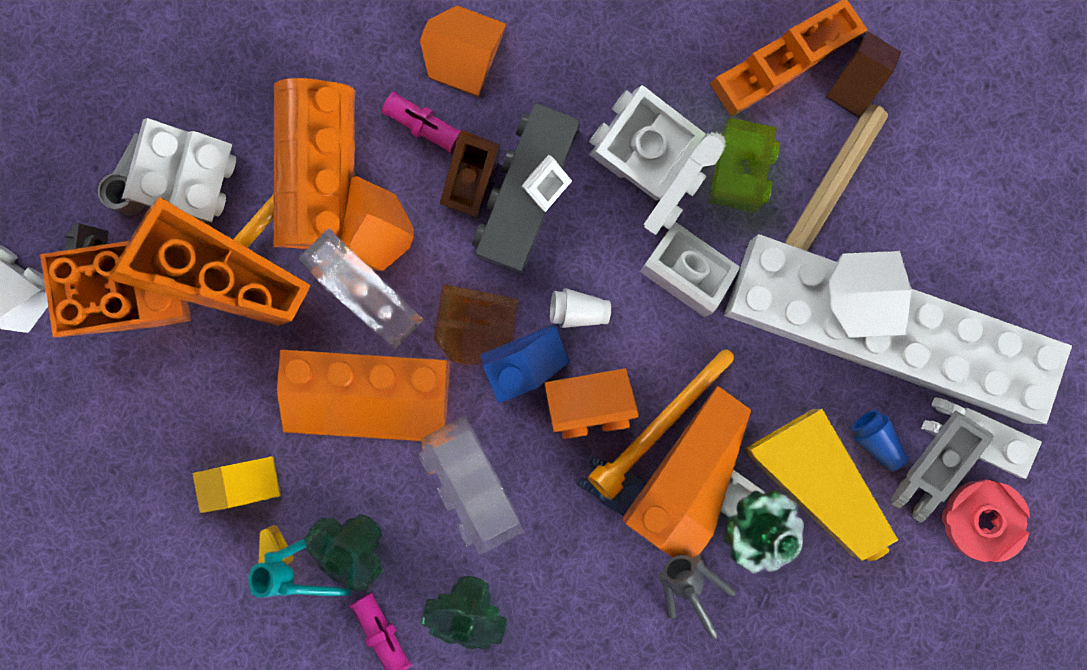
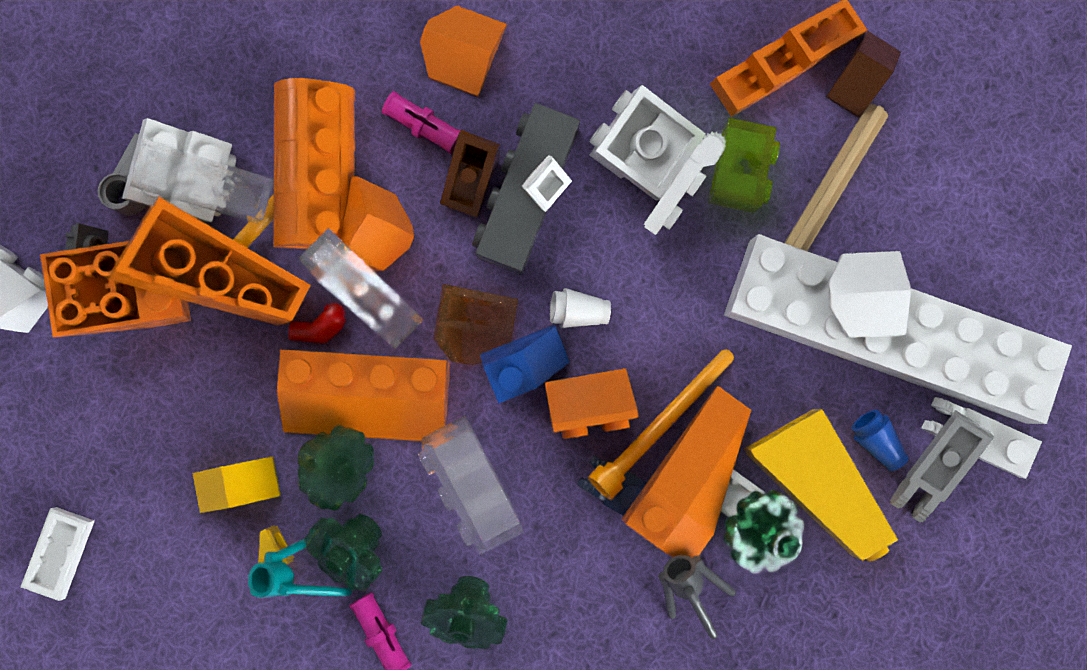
white slope [640,222,740,318] -> none
coral plate [942,479,1030,562] -> none
none -> white plate [21,507,94,601]
none -> clear brick [130,139,274,224]
none -> red arm [289,303,346,344]
none -> clear green plant [297,425,374,511]

